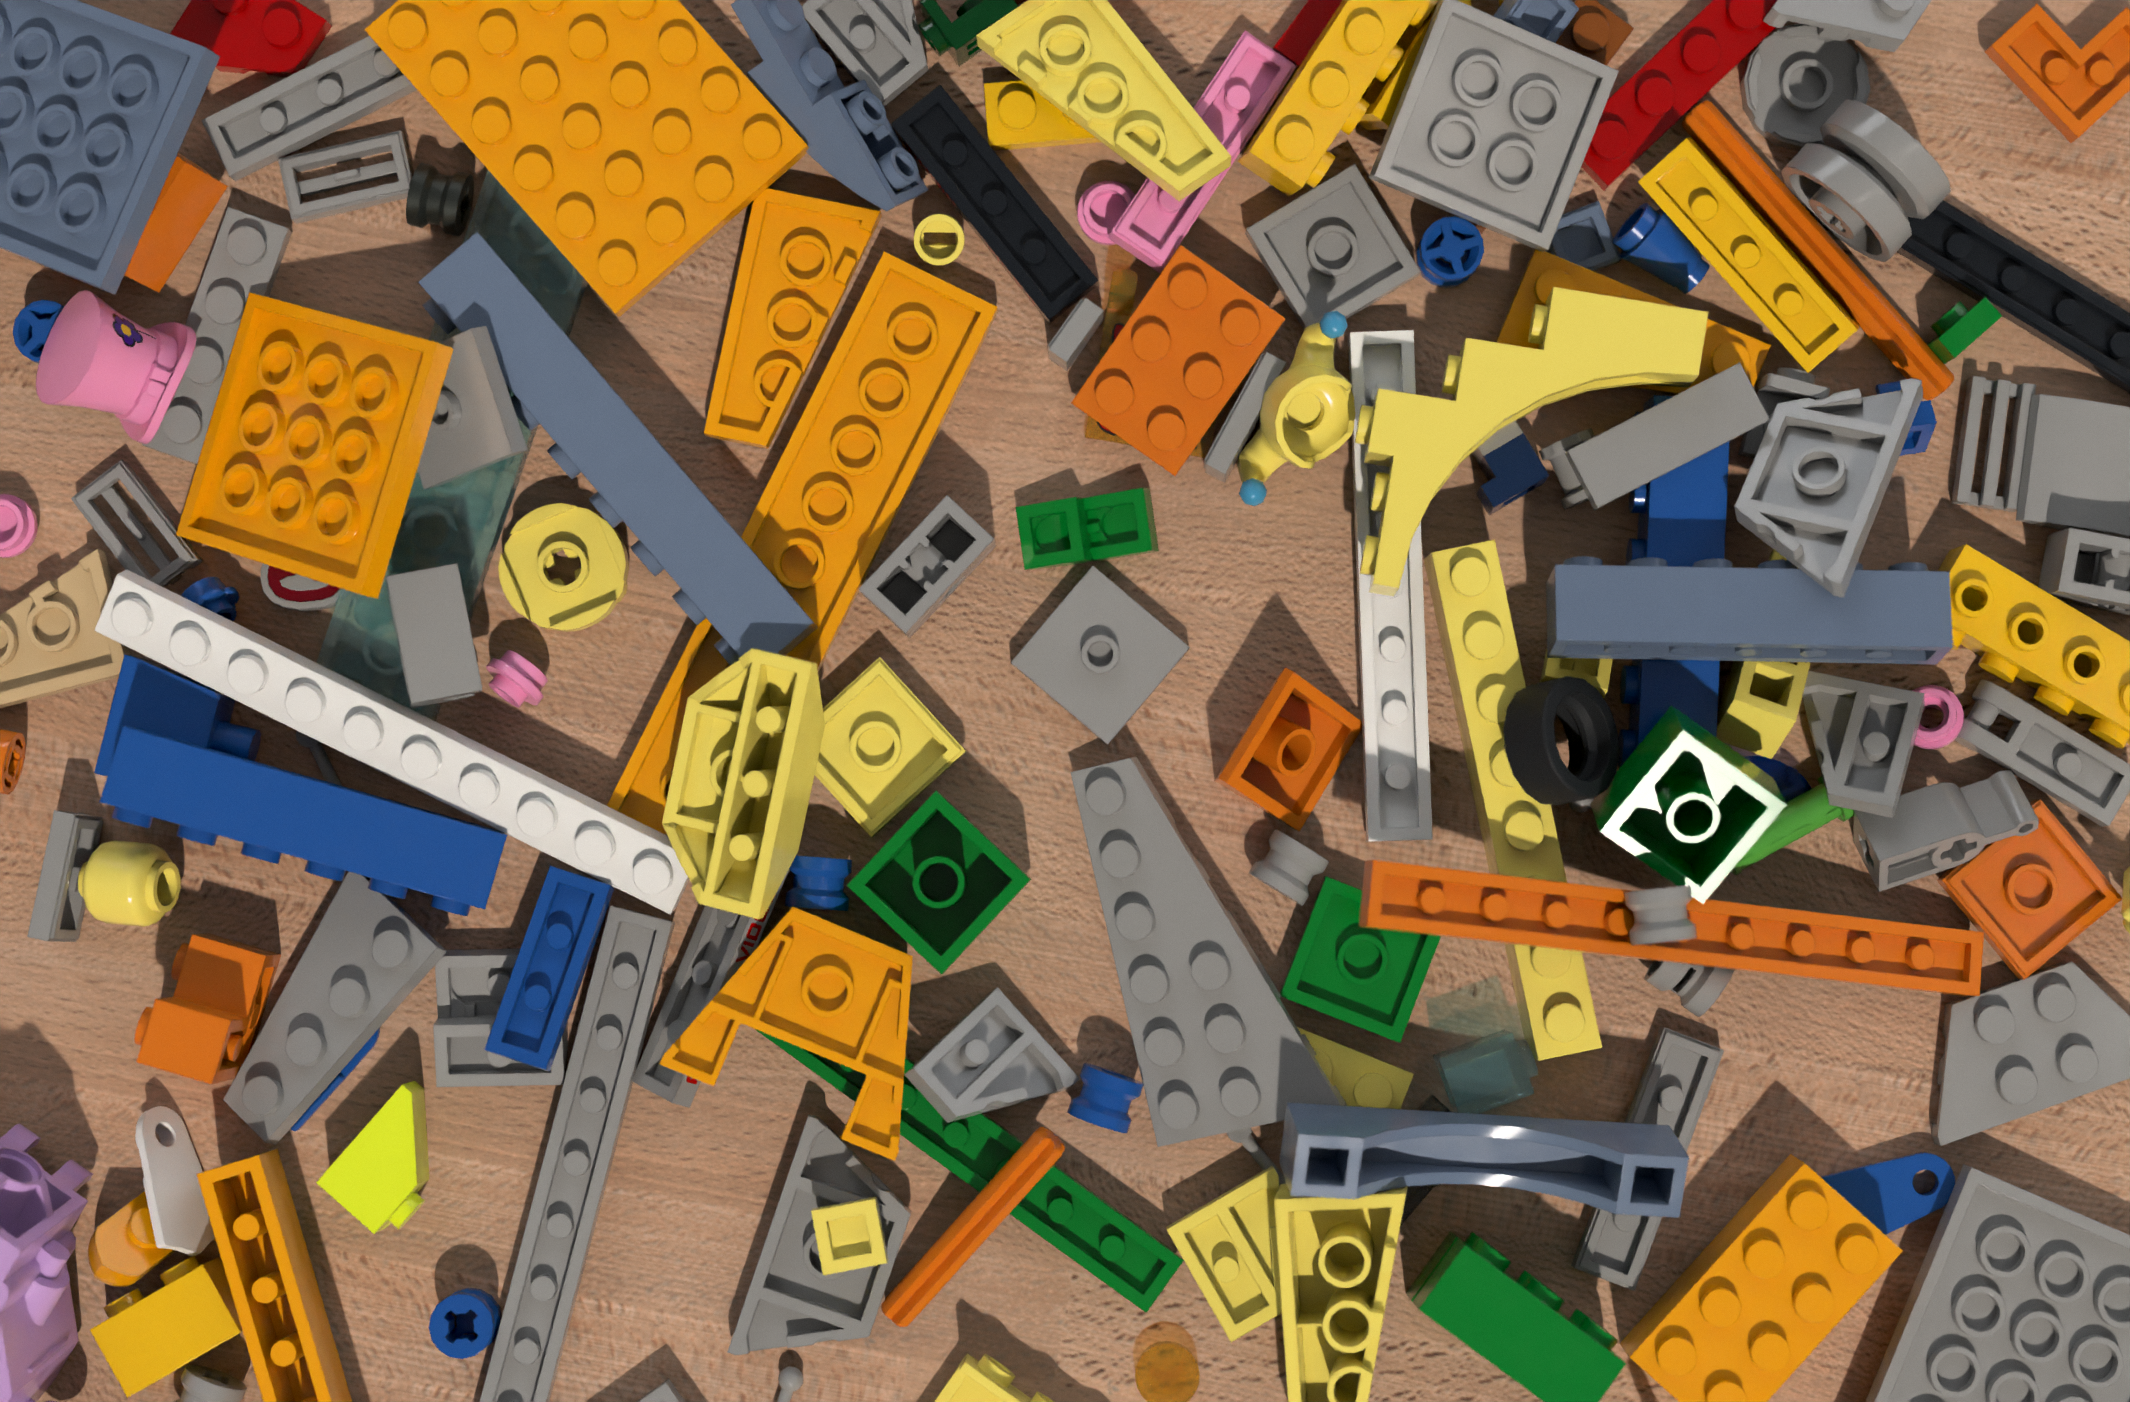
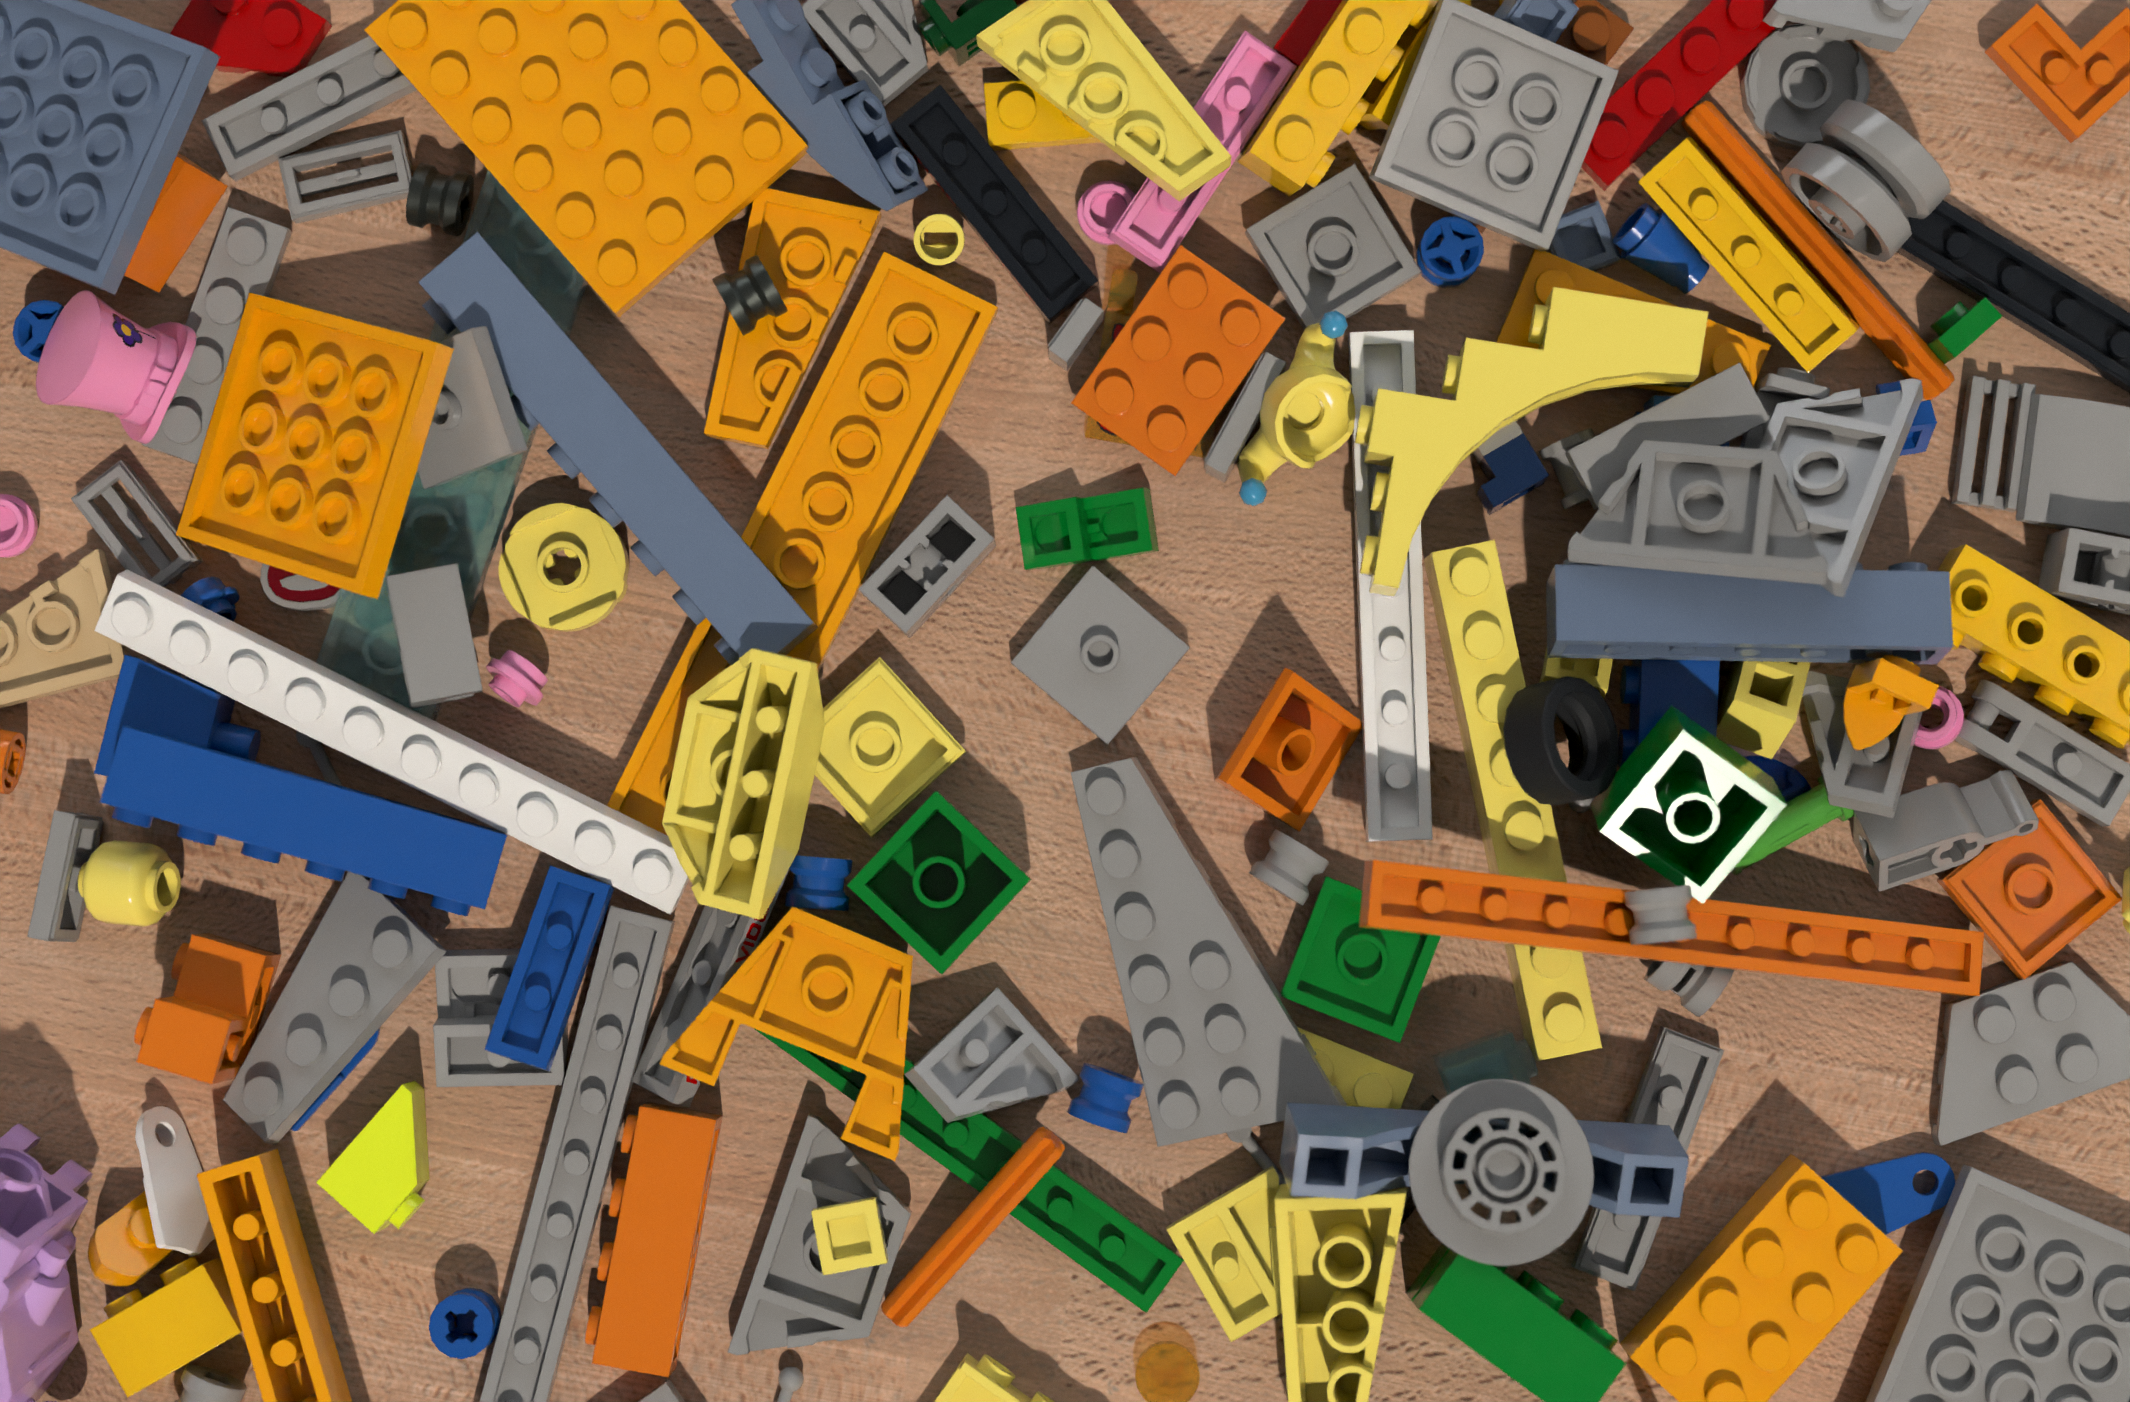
none -> orange brick [585,1102,723,1377]
none -> pearl dark grey wheel [712,255,788,336]
none -> light grey wheel [1409,1079,1594,1266]
none -> light grey wing [1568,440,1828,585]
none -> light orange plate [1843,655,1939,751]

